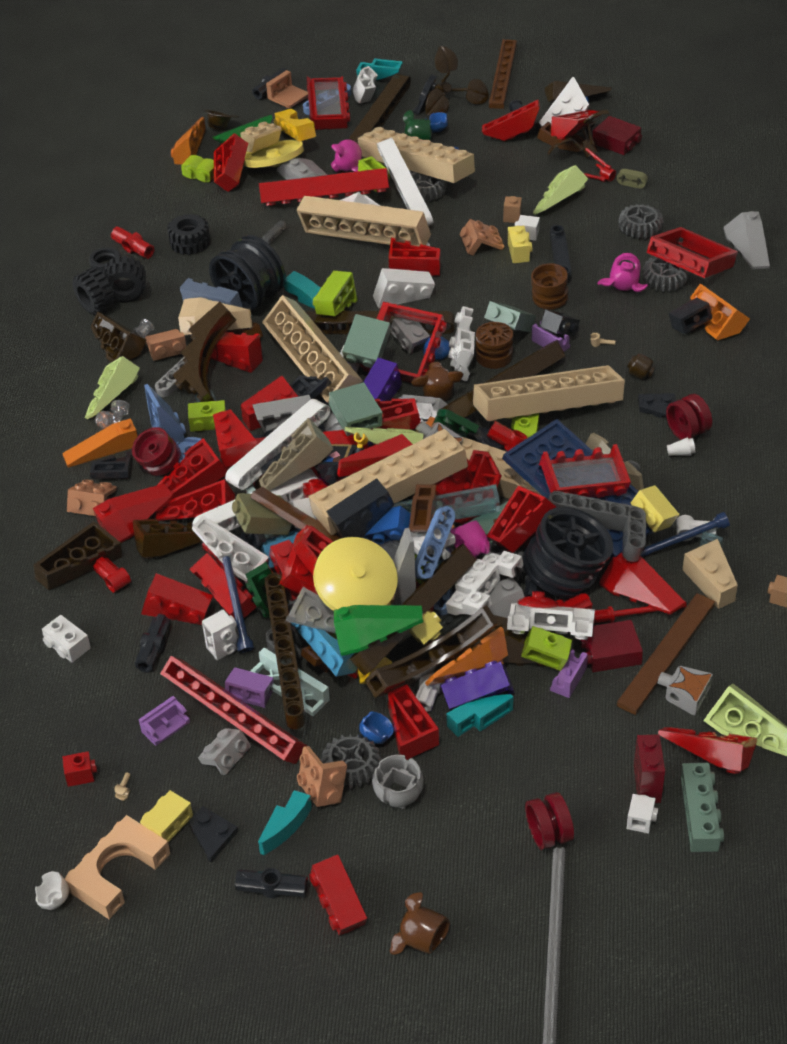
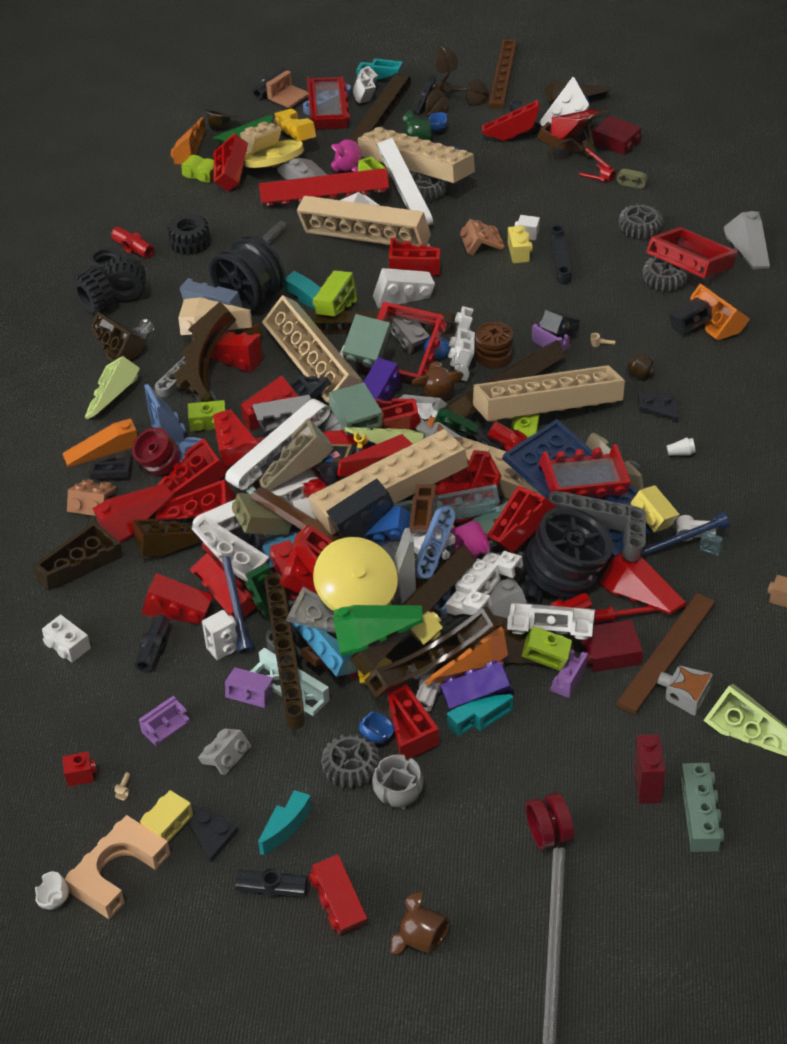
red piece [93,557,131,593] -> none
clear arm [95,400,130,429] -> none
nougat bracket [145,329,186,361] -> none
red brick [160,656,307,764] -> none
nougat bracket [297,746,347,807] -> none
sand green brick [484,301,536,332] -> none
medium nougat brick [503,196,522,223] -> none
red dish [517,591,559,608] -> none
reddish brown wheel [531,263,568,309] -> none
yellowish green wedge [533,165,588,215] -> none
dark pink piece [597,253,648,292] -> none
white brick [626,794,658,834] -> none
red wedge [658,727,757,773] -> none
dark red wheel [666,393,712,440] -> none
tan wedge [683,539,738,609] -> none

